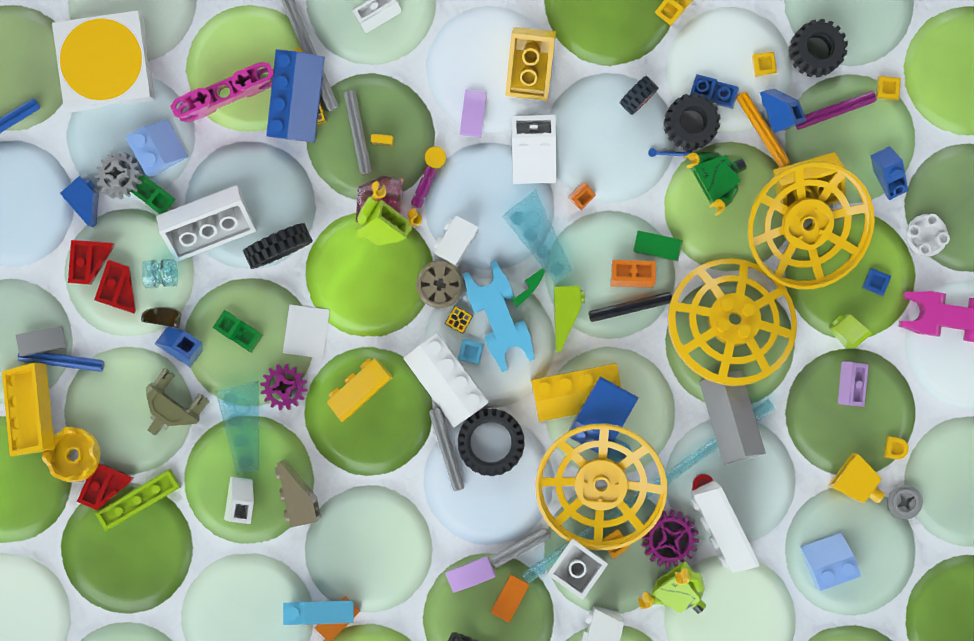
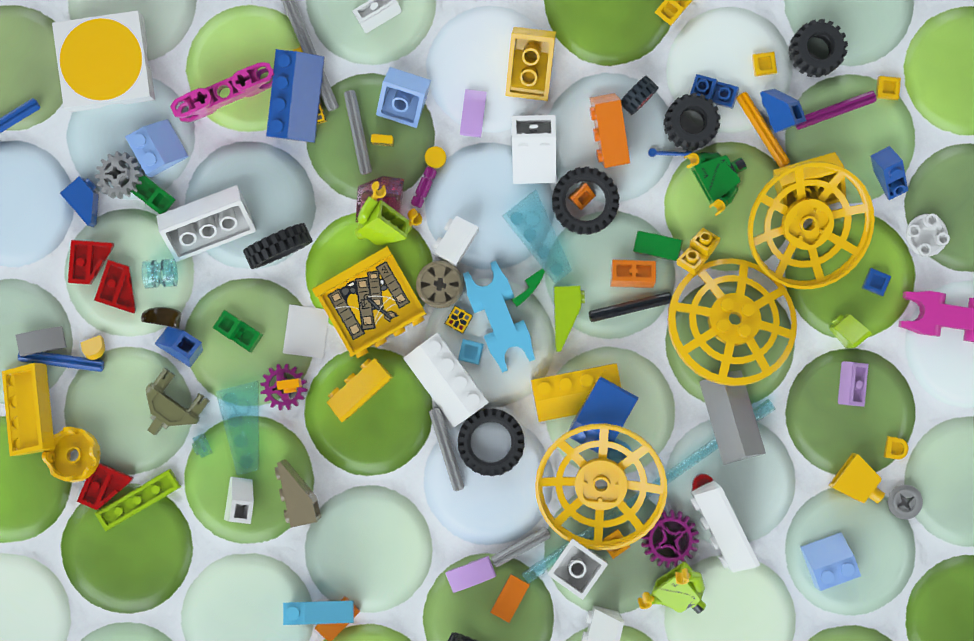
none -> yellow tile [80,335,105,360]
none -> clear light blue plate [192,434,213,458]
none -> light orange plate [276,378,302,393]
none -> panel [312,246,427,359]
none -> light blue slope [376,67,431,128]
none -> black tyre [552,167,620,235]
none -> orange wedge [590,93,630,168]
none -> yellow slope [677,228,721,275]

